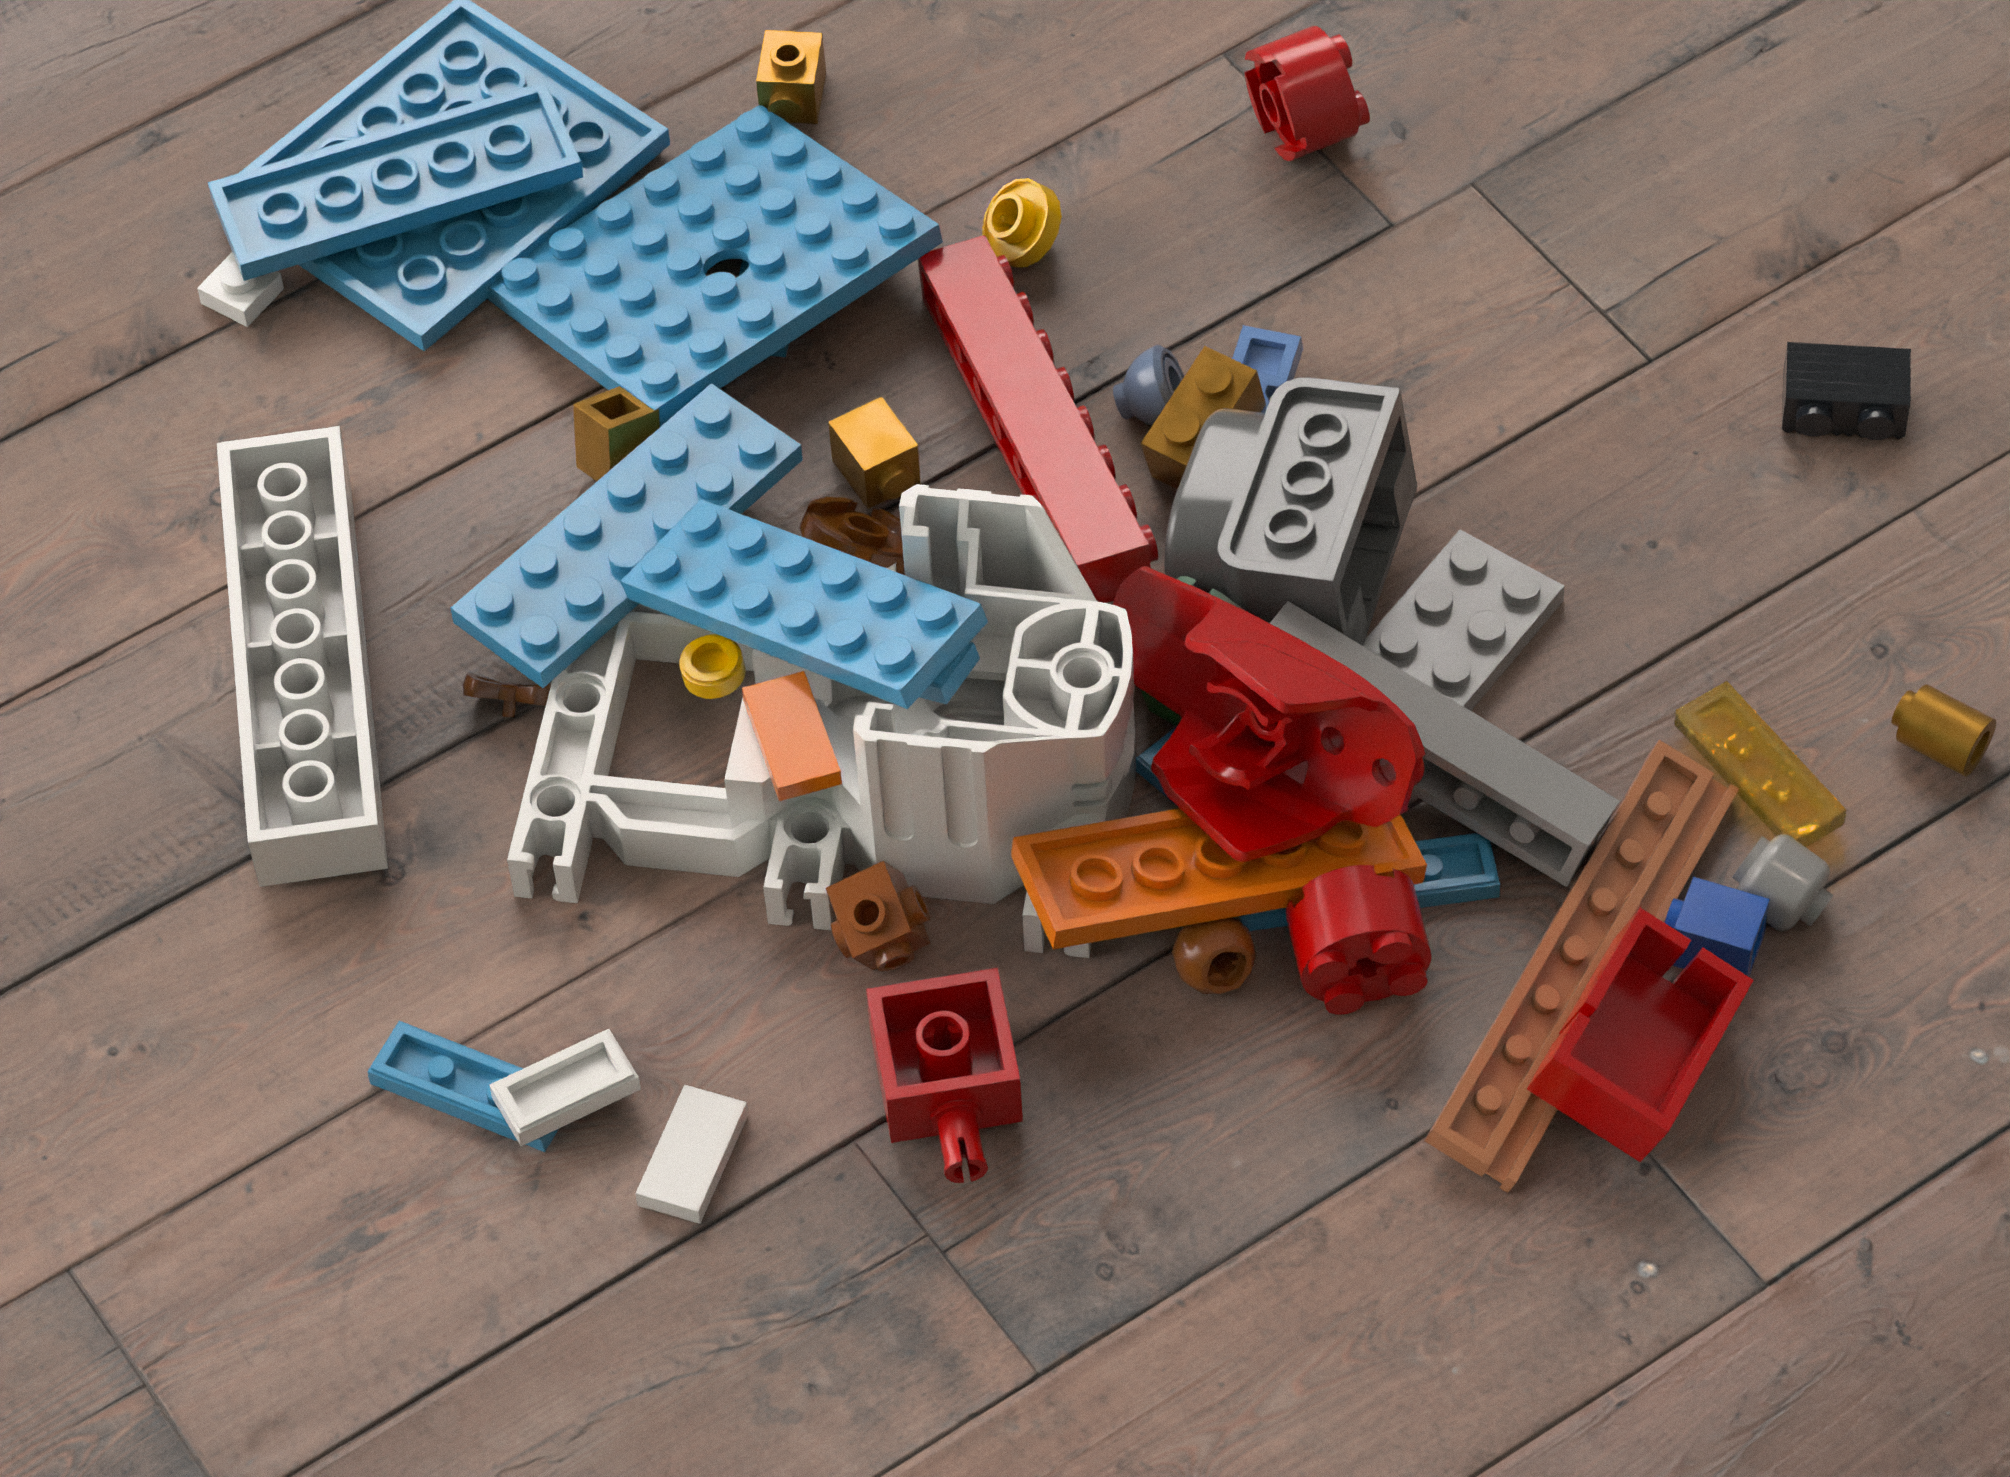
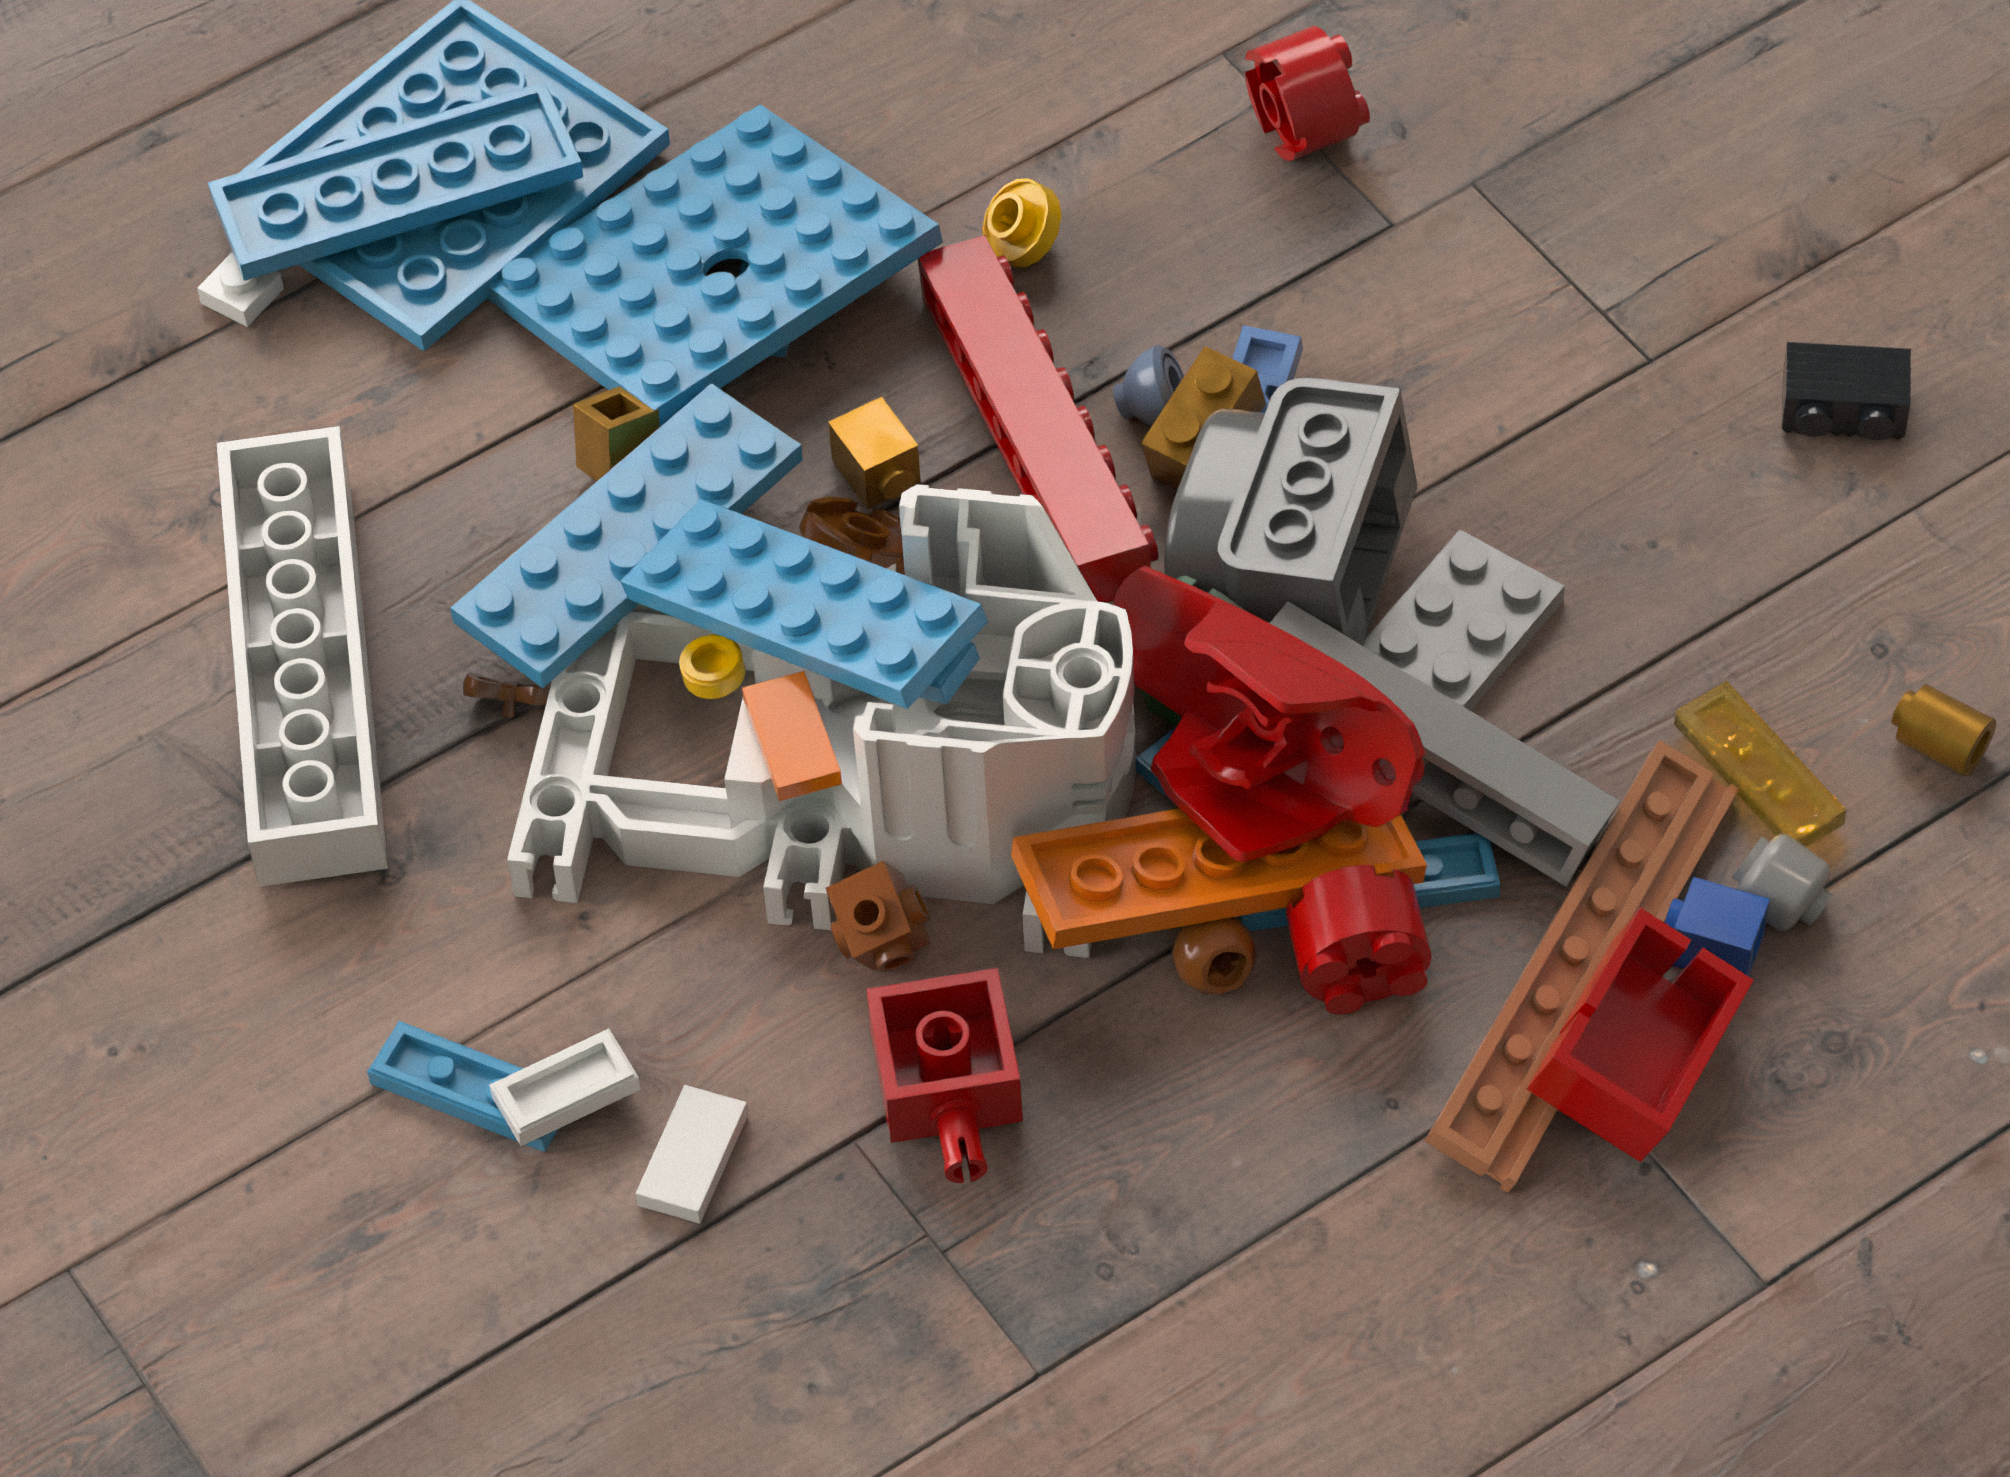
pearl gold brick [756,30,826,124] -> none

